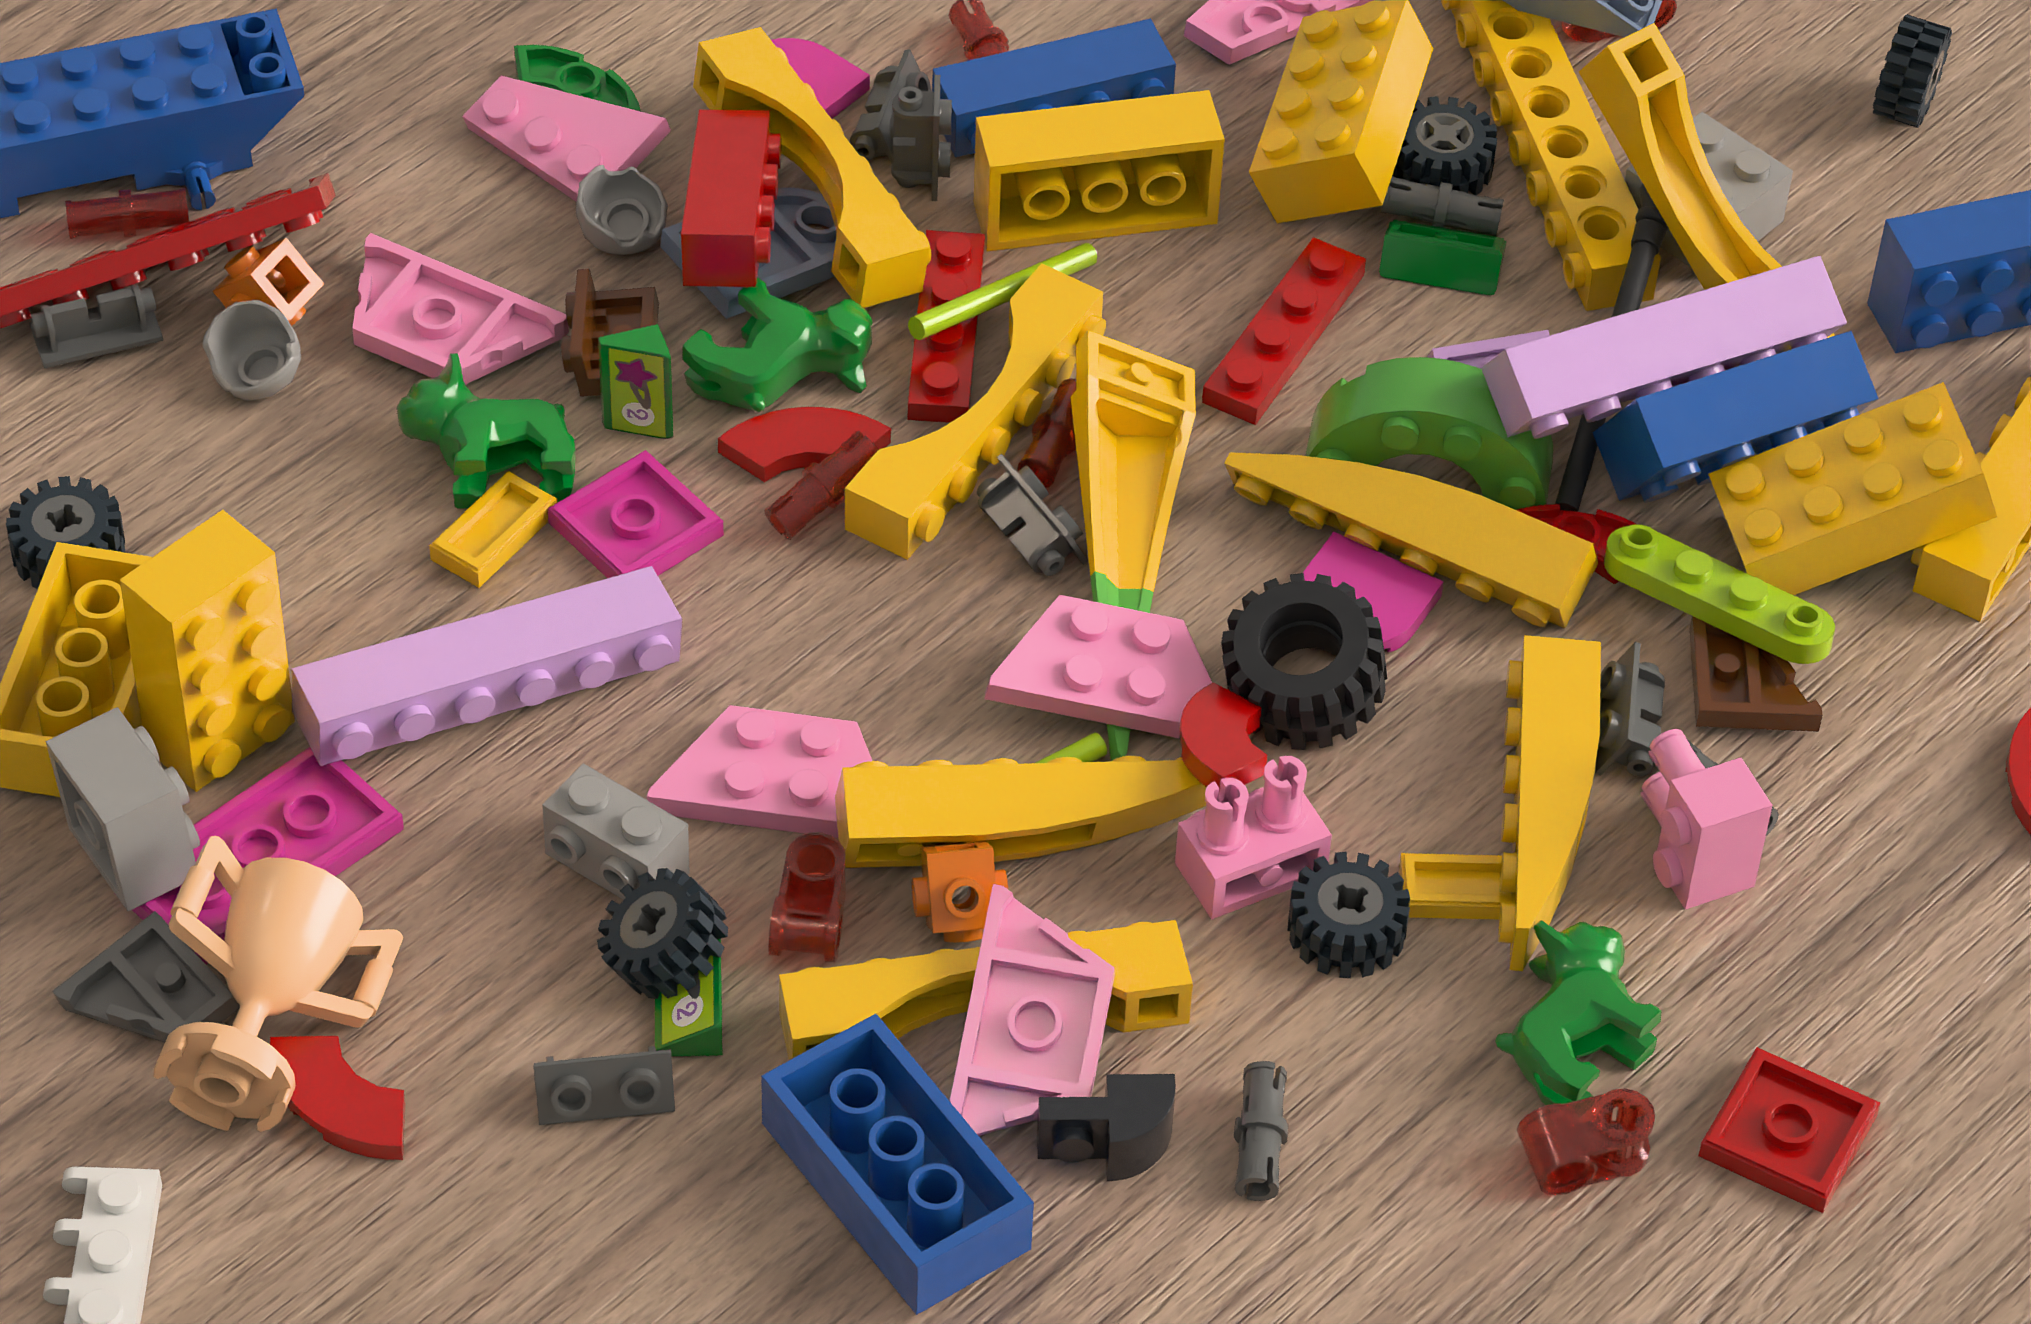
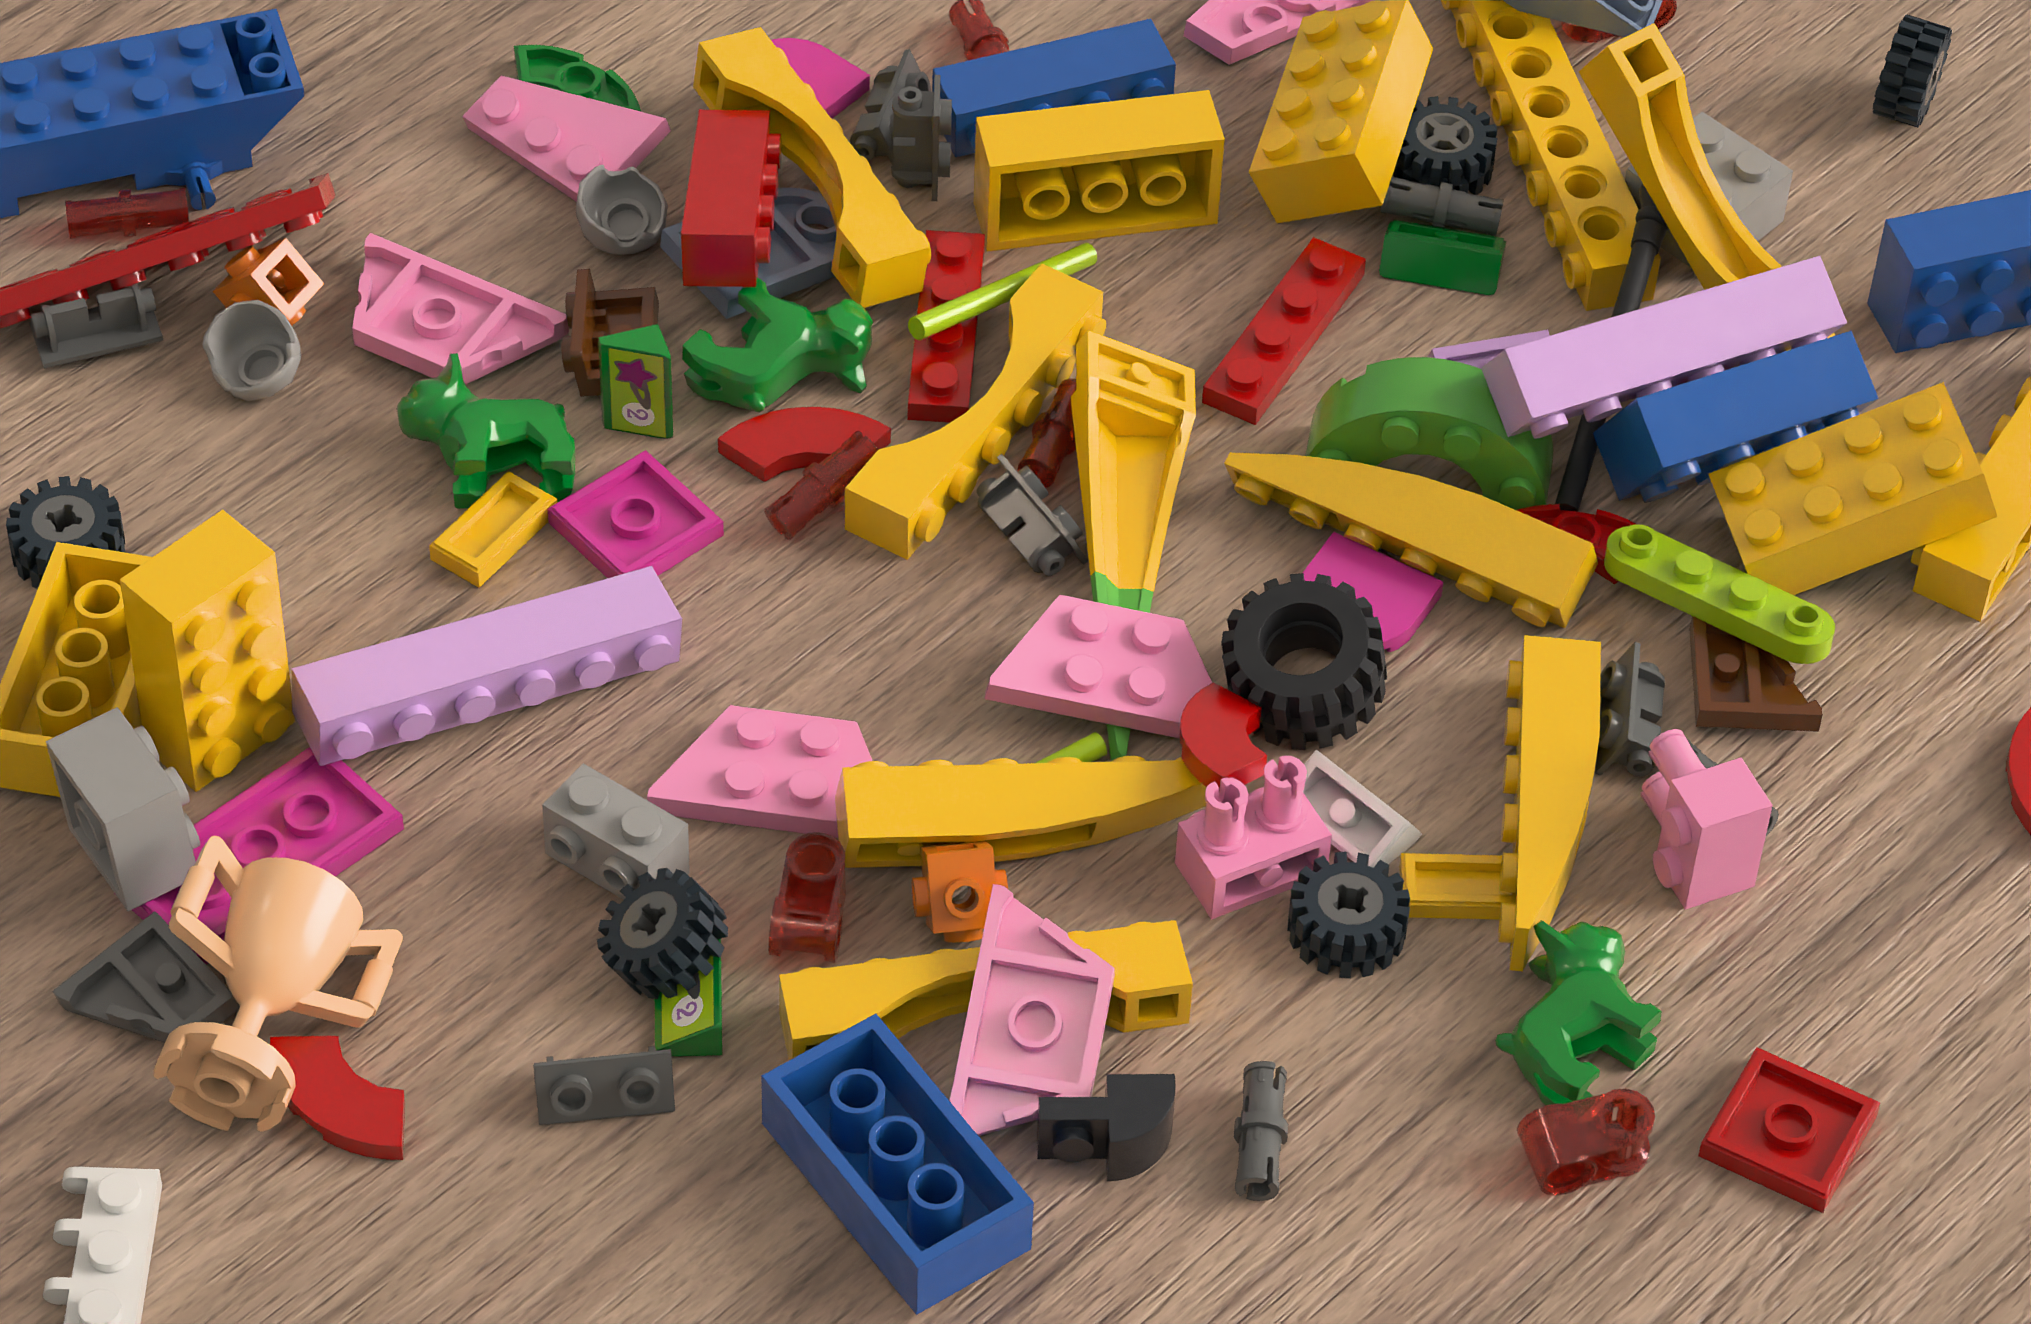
none -> white slope [1303,750,1422,868]

